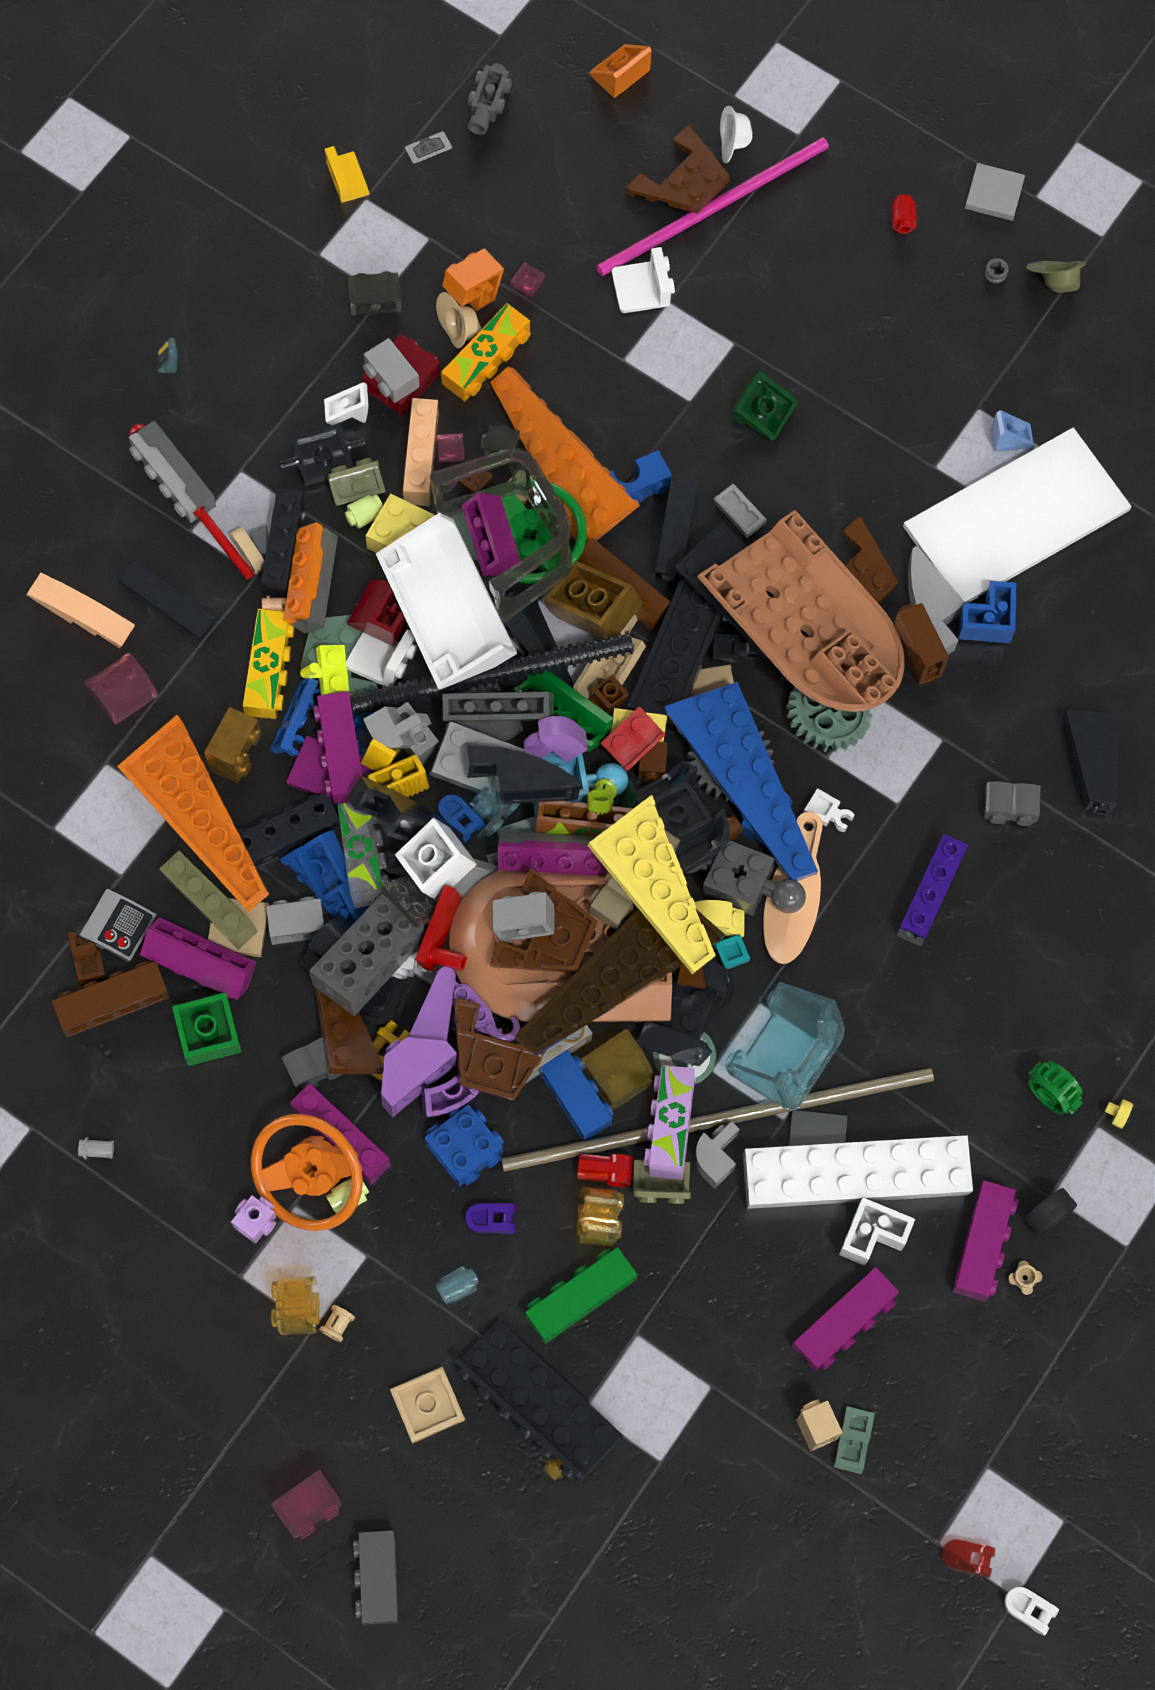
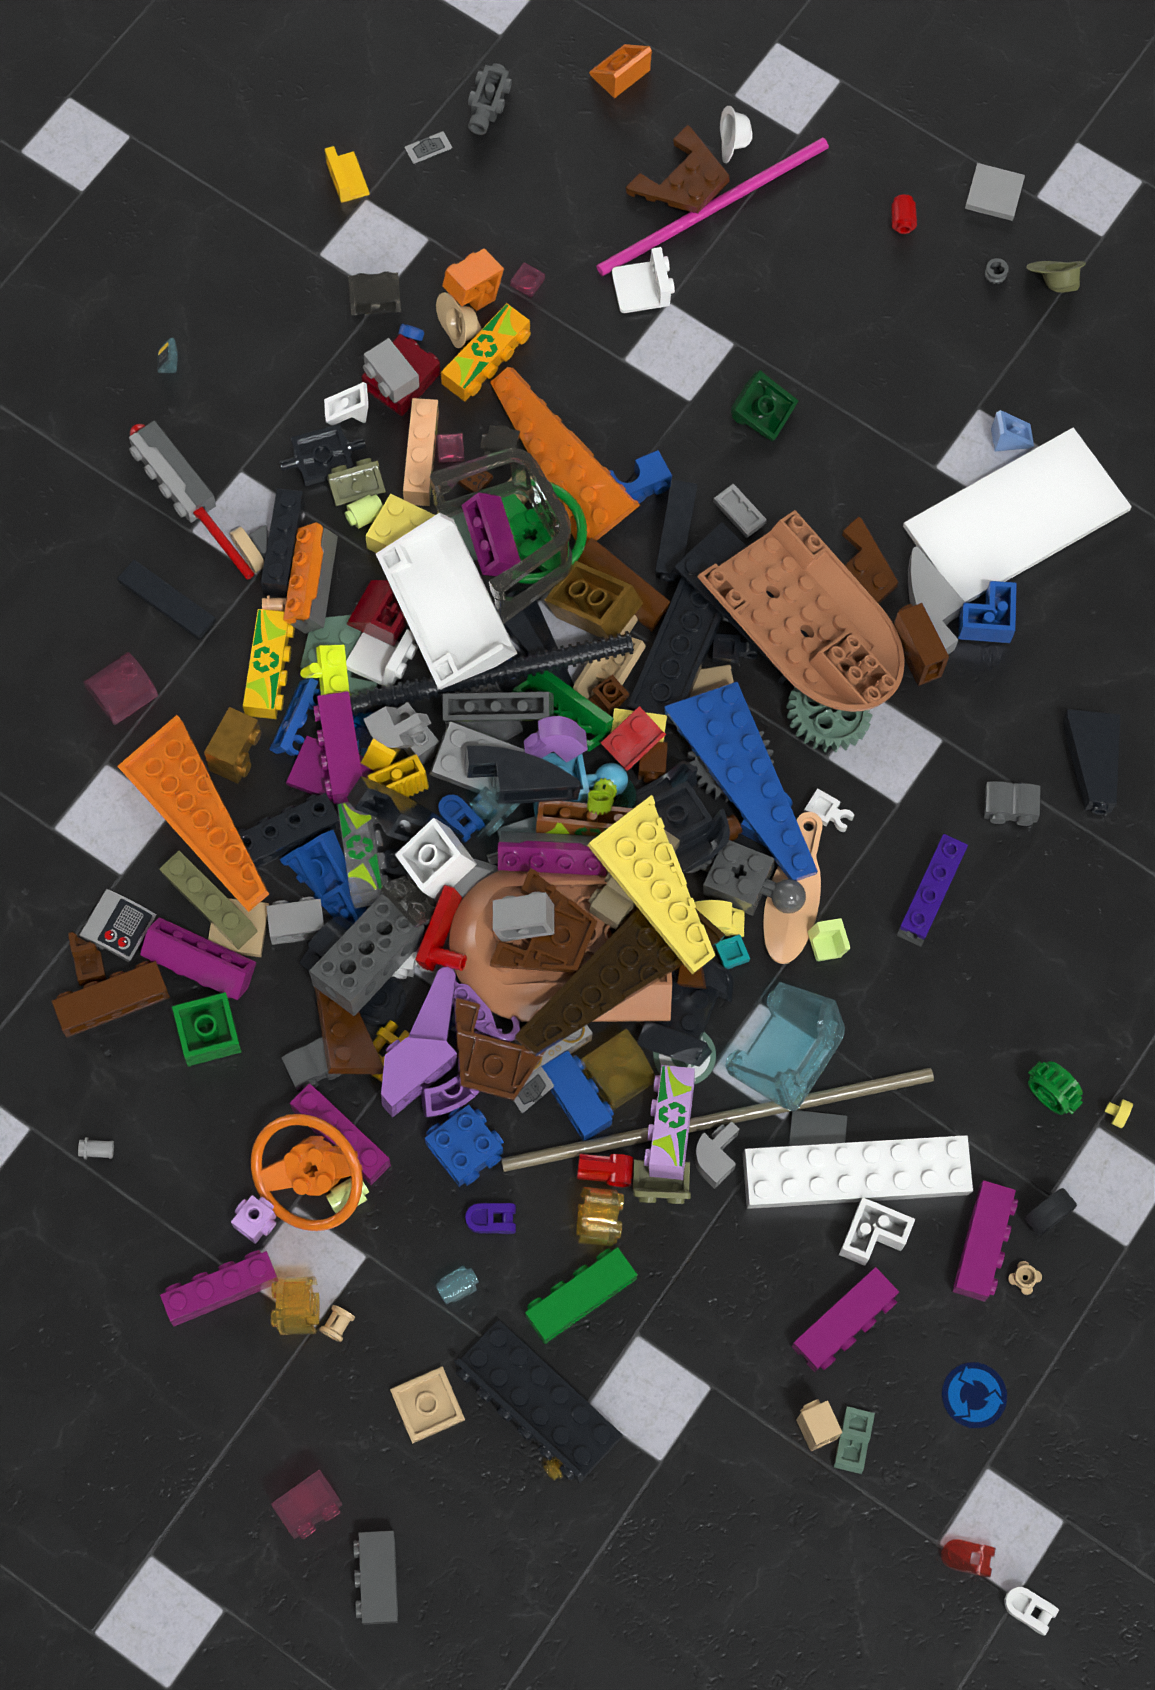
light nougat slope [26,573,135,648] -> none
none -> magenta brick [160,1250,279,1326]
none -> blue tile [398,324,425,341]
none -> sticker [514,1067,554,1113]
none -> yellowish green panel [808,918,850,961]
none -> clear blue sticker [942,1362,1007,1428]

